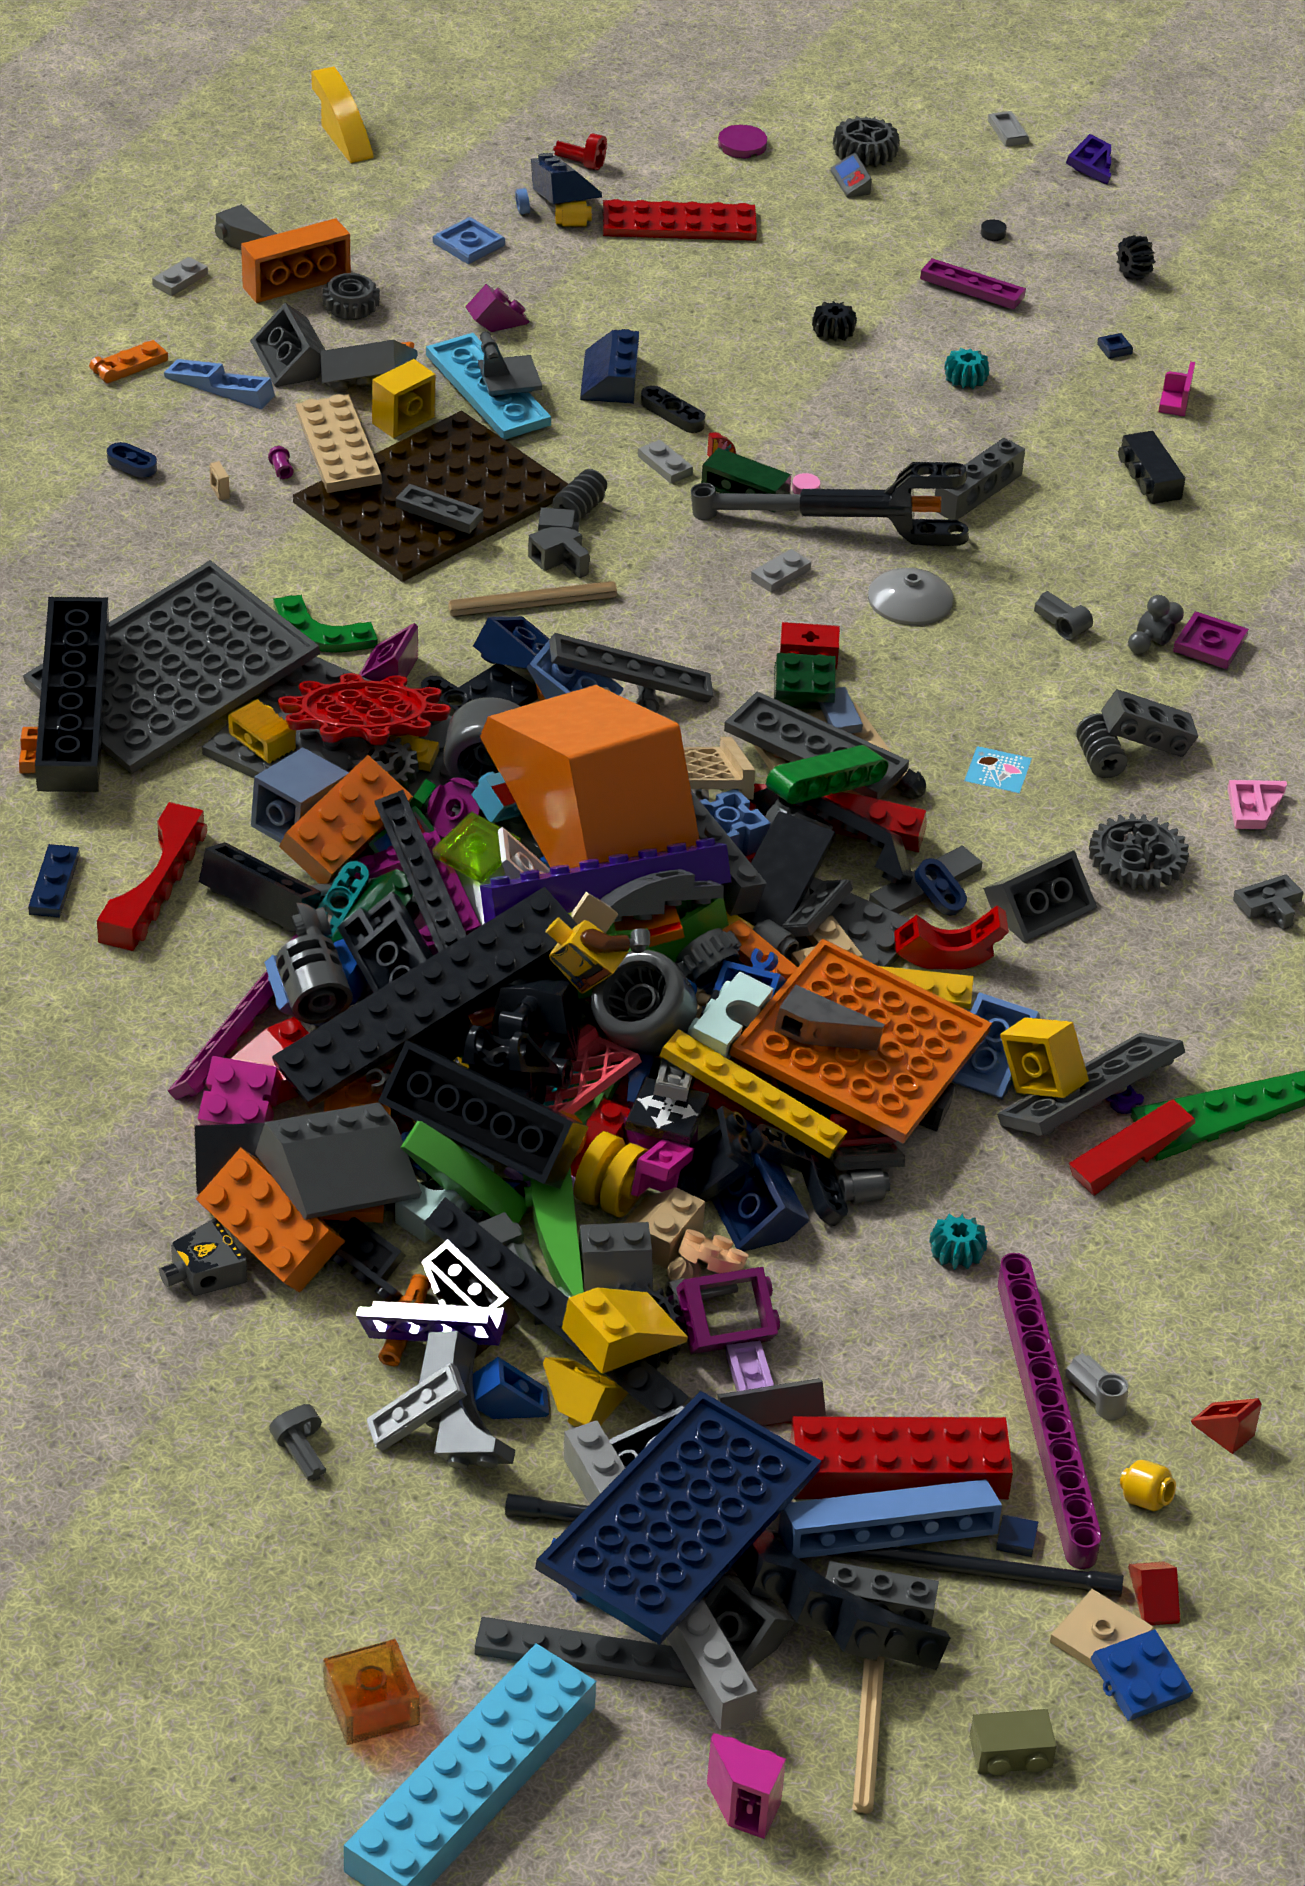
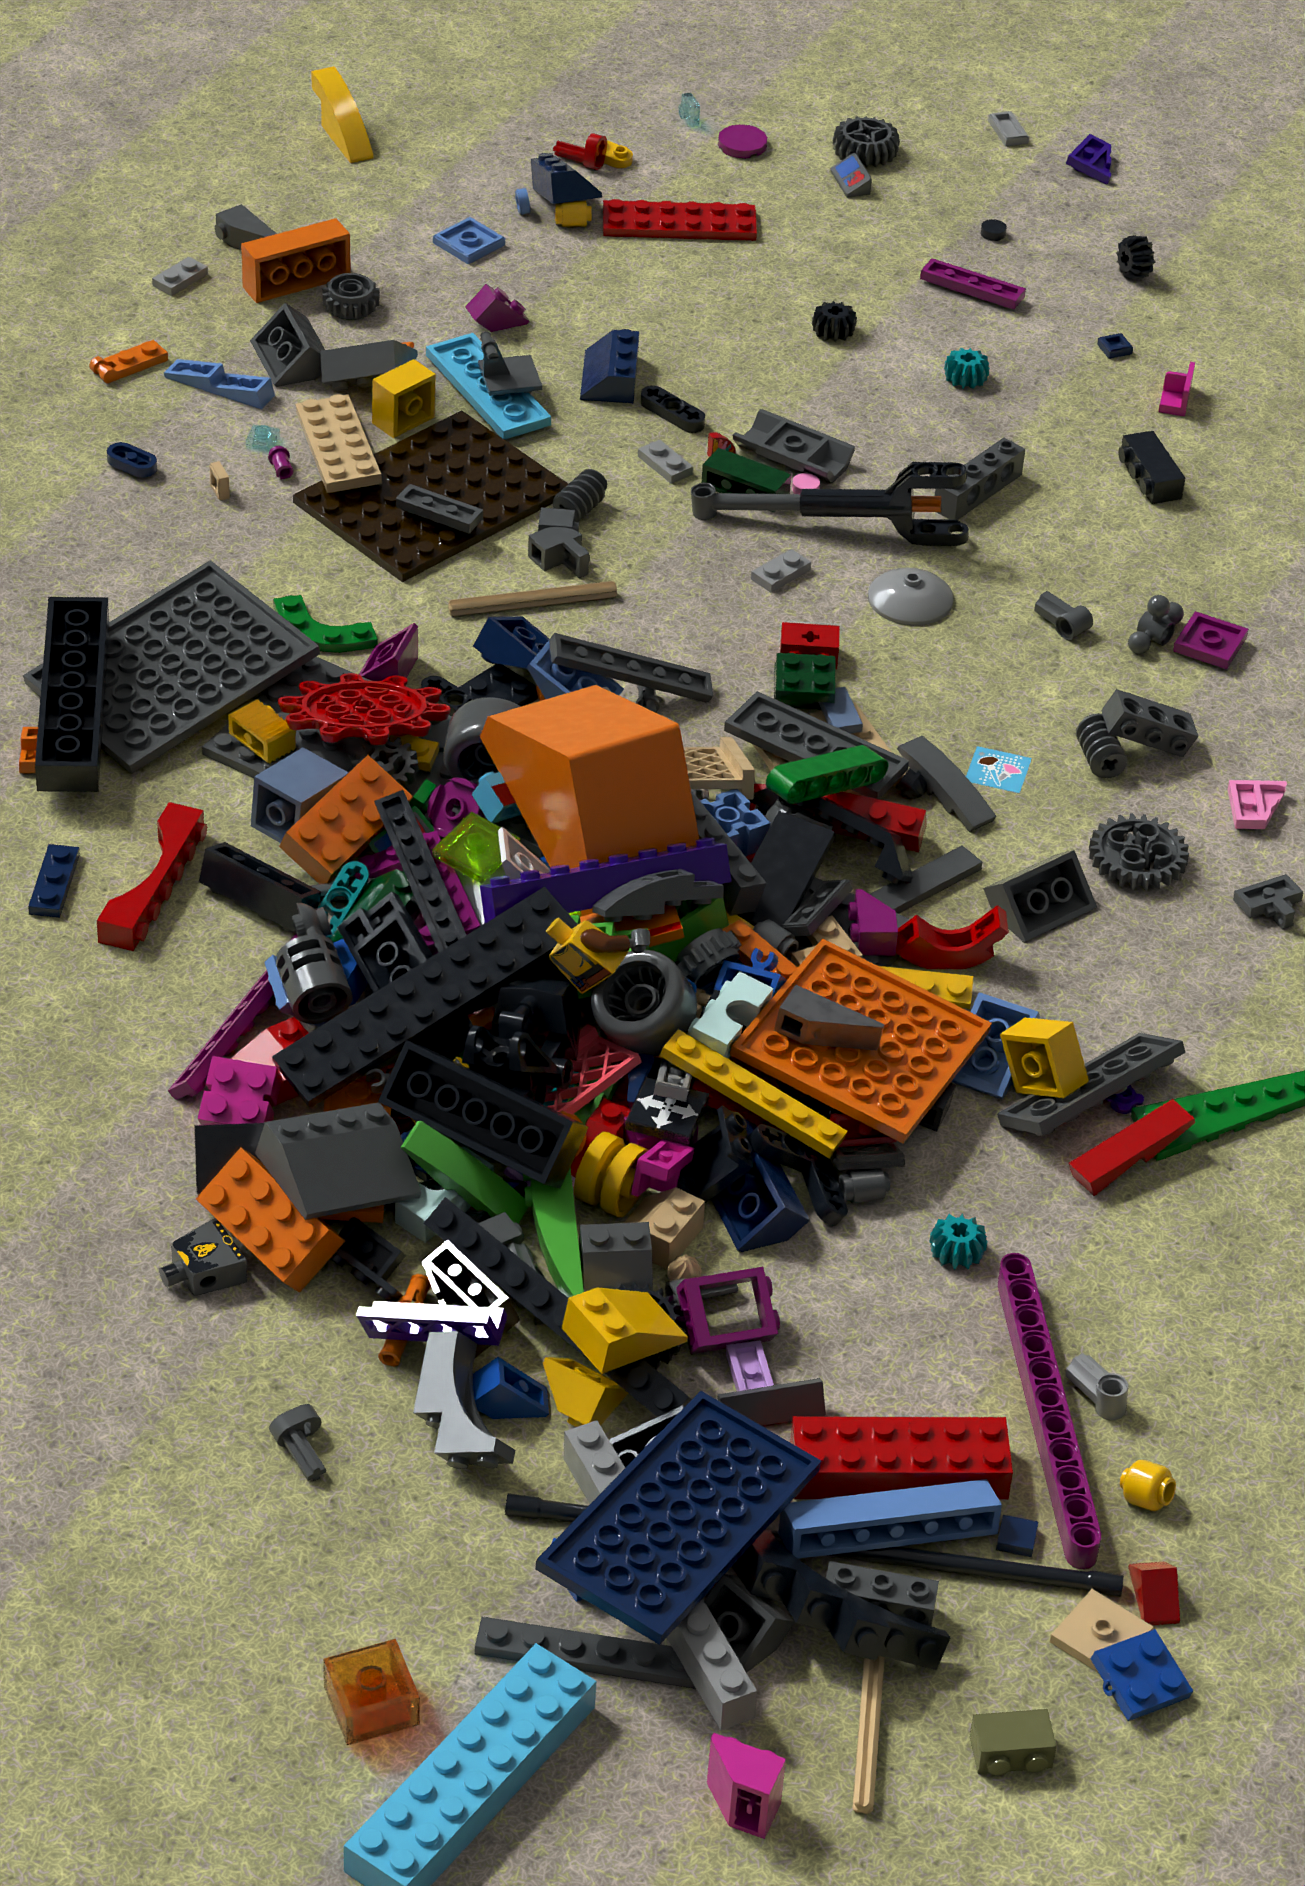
light grey tile [366,1363,467,1451] -> none
tan slope [570,892,618,934] -> none
light nougat plate [678,1229,749,1273] -> none
dark blue plate [915,858,967,916] -> none
red slope [1191,1398,1262,1454] -> none
none -> clear light blue plate [246,424,280,452]
none -> yellow plate [604,140,633,168]
none -> clear light blue plate [678,92,700,127]
none -> dark grey piece [733,409,855,483]
none -> magenta slope [848,889,898,956]
none -> dark grey slope [897,736,996,832]

